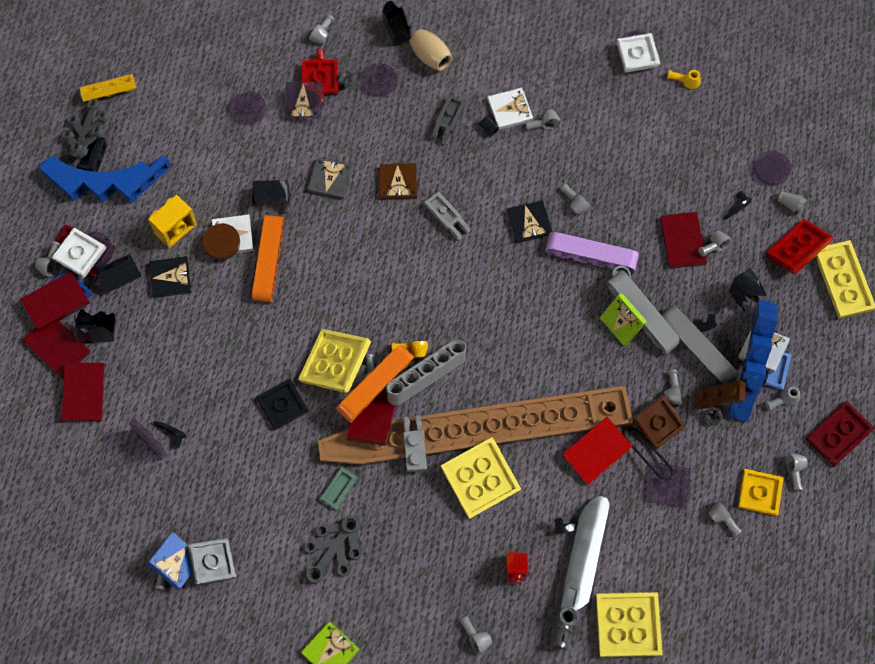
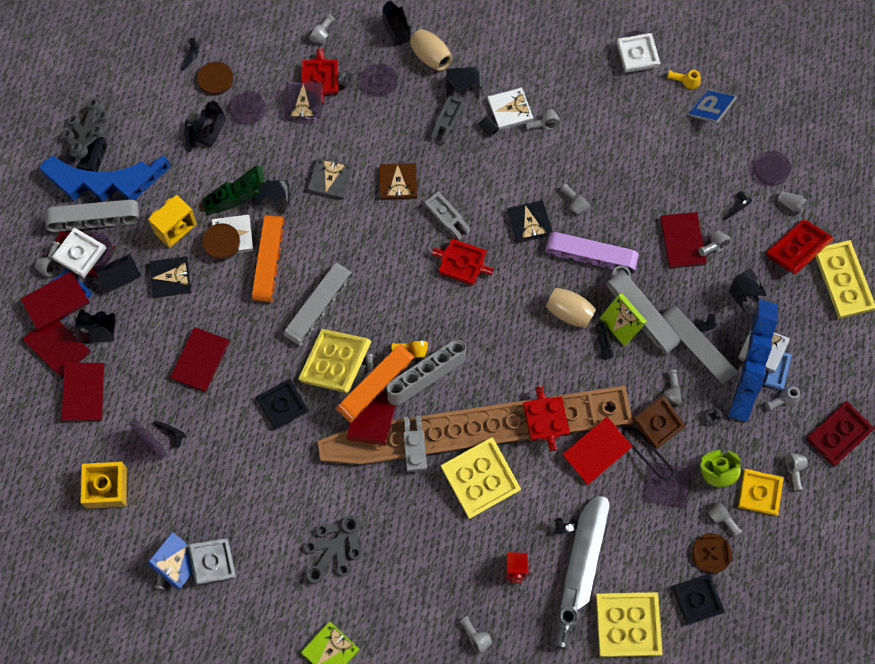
yellow plate [80,74,136,102] -> none
sand green tile [319,467,358,511] -> none
reddish brown plate [693,380,746,410] -> none
none -> light grey beam [45,200,139,232]
none -> yellow brick [81,462,127,509]
none -> dark red tile [170,327,230,393]
none -> black bar [181,38,199,71]
none -> black bar [184,119,198,152]
none -> black piece [192,101,227,148]
none -> reddish brown tile [197,61,234,96]
none -> dark green slope [203,165,266,215]
none -> light grey beam [284,263,353,346]
none -> red plate [431,239,494,286]
none -> black piece [446,66,484,98]
none -> red plate [523,386,570,452]
none -> tan piece [546,288,596,328]
none -> black axle [595,323,614,360]
none -> black tile [672,574,725,626]
none -> blue piece [687,89,737,123]
none -> reddish brown tile [692,533,733,574]
none -> lime cylinder [700,450,741,488]

